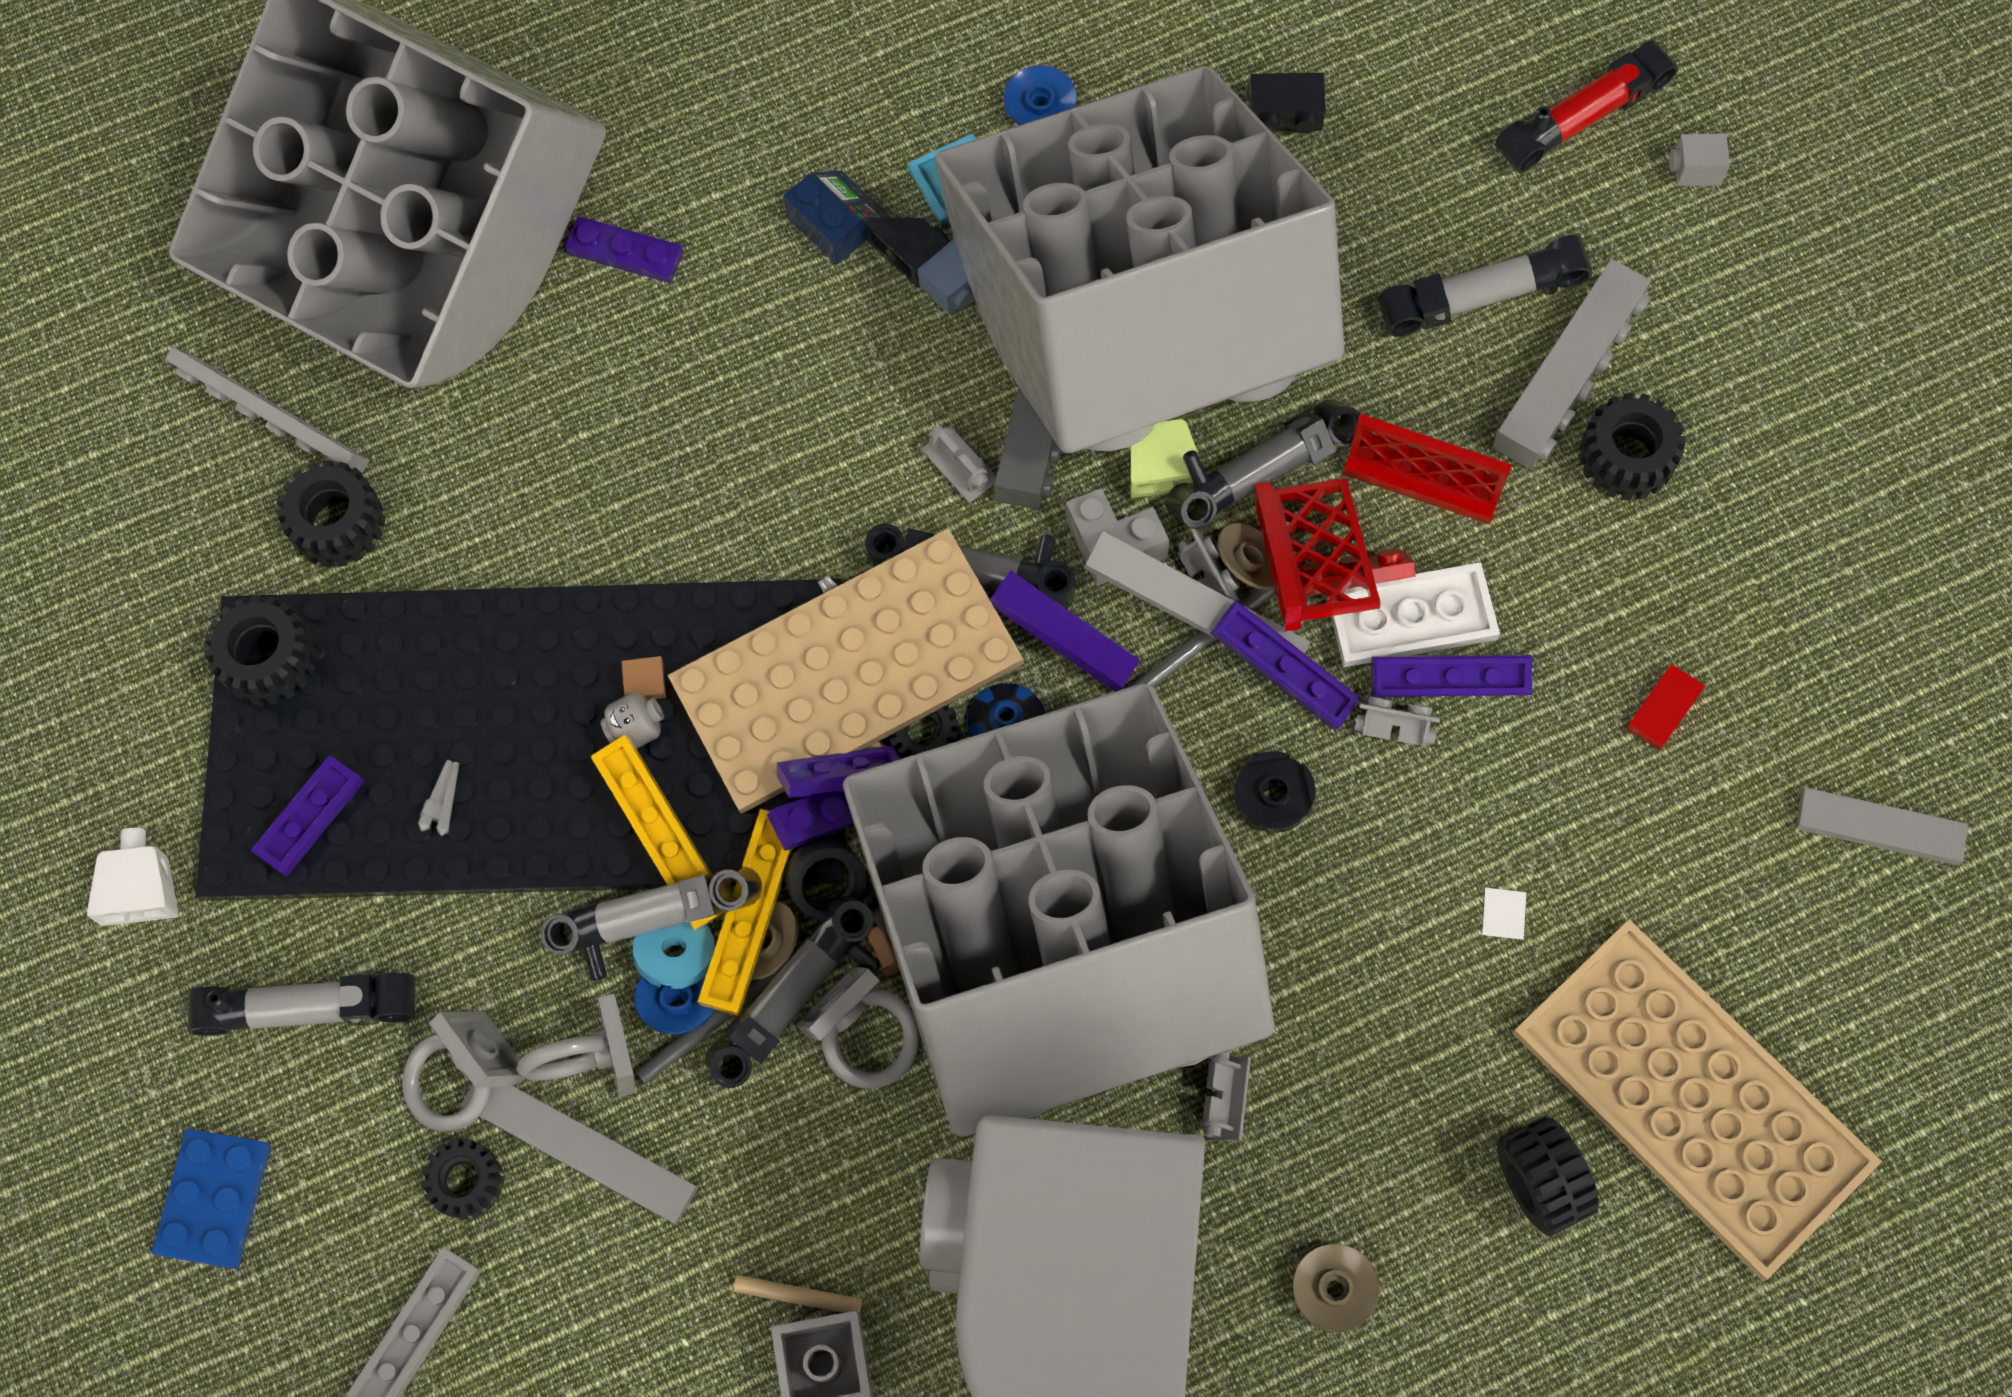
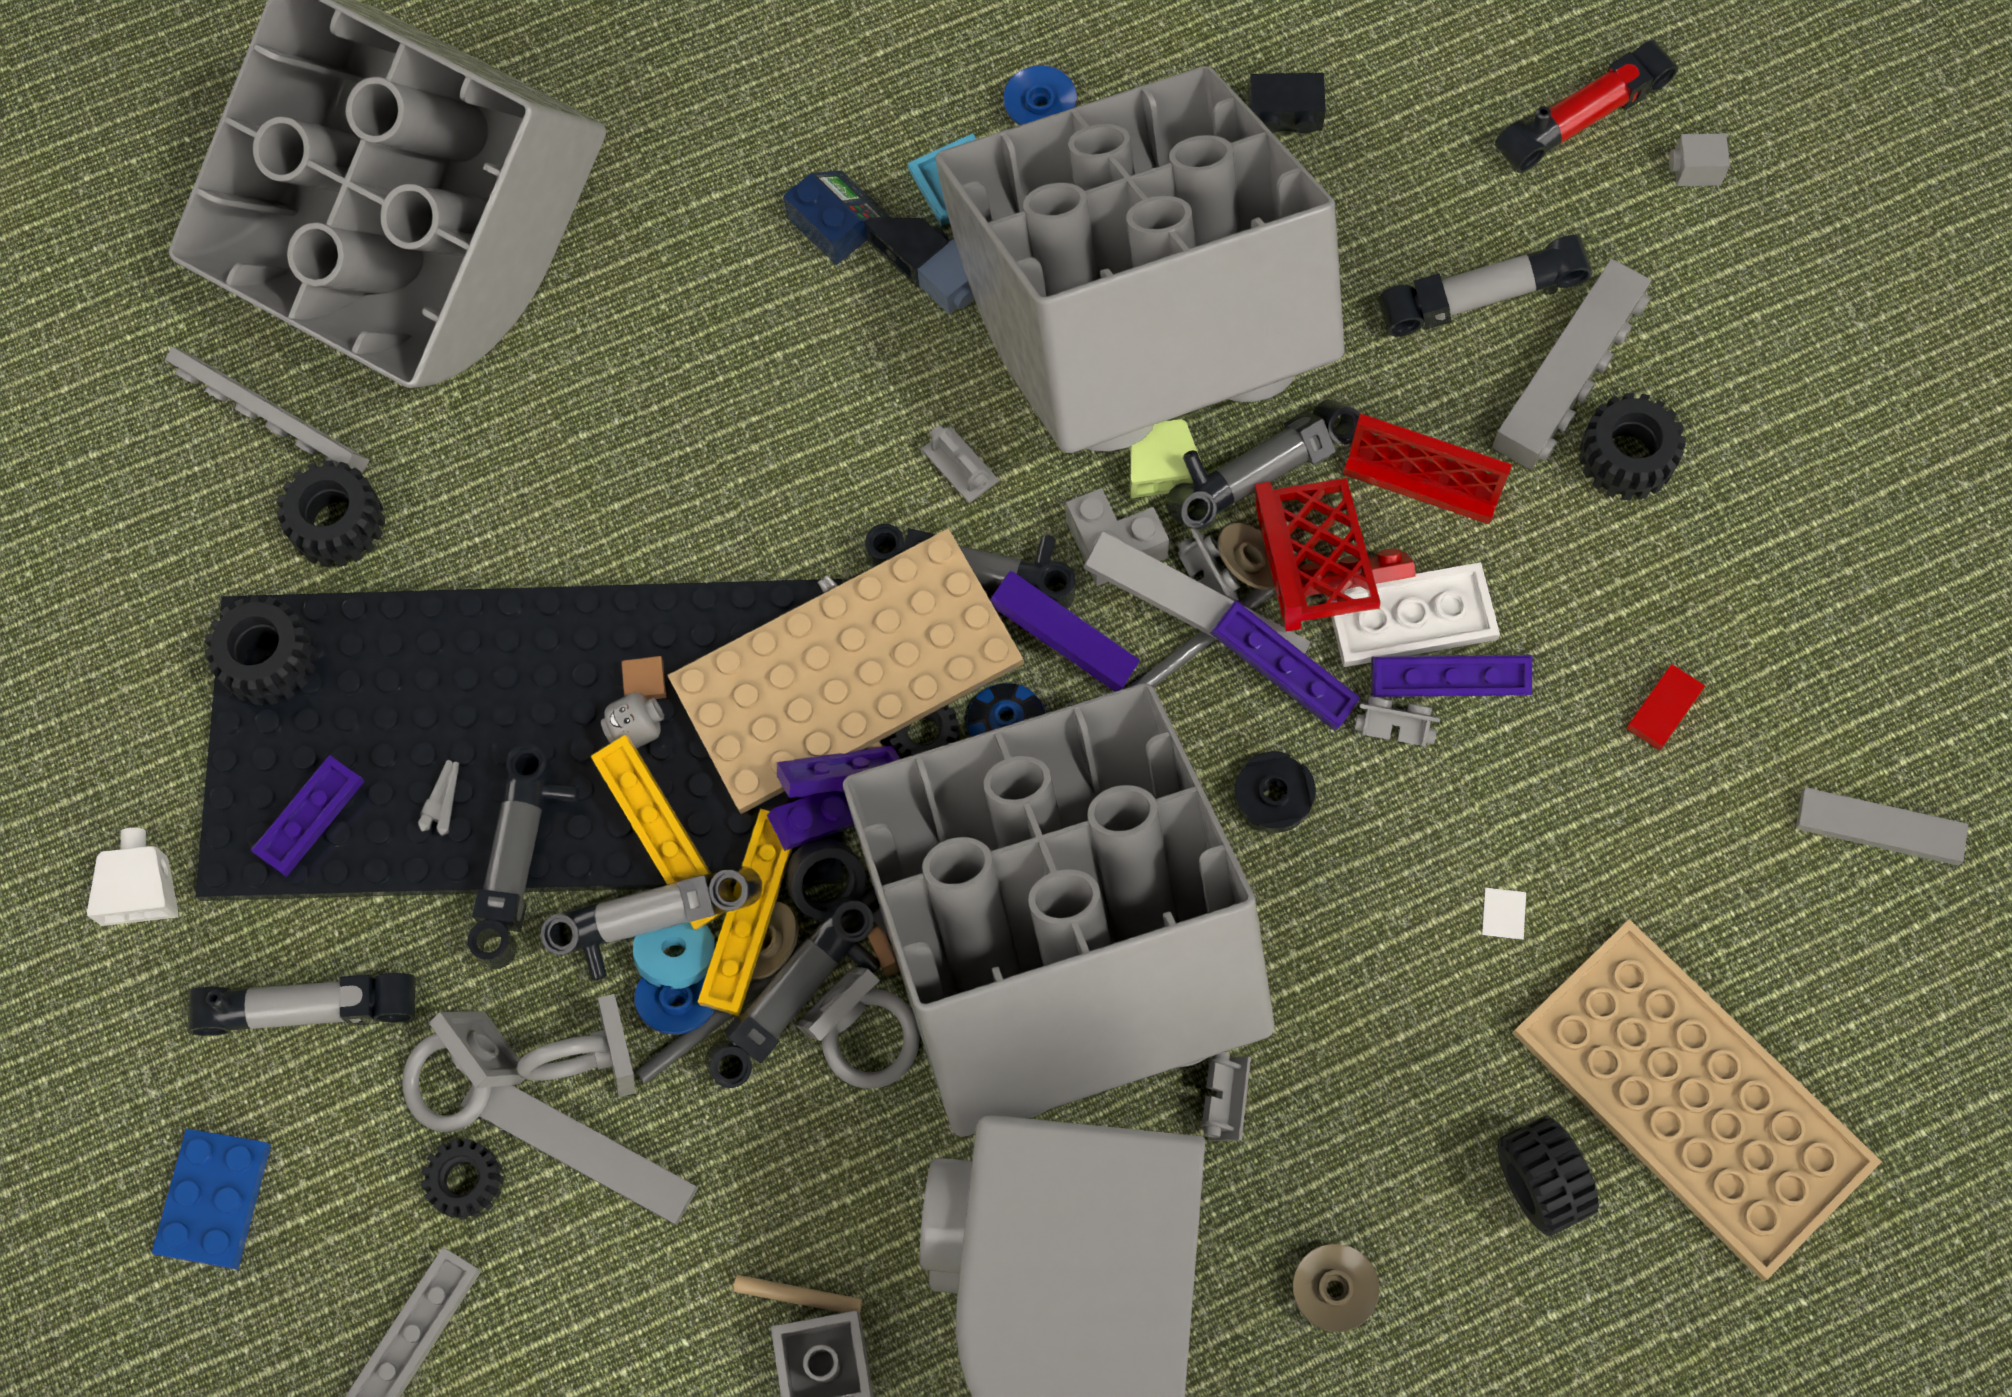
dark purple plate [565,216,684,284] -> none
dark grey brick [994,387,1061,510] -> none
none -> piece [468,744,579,969]

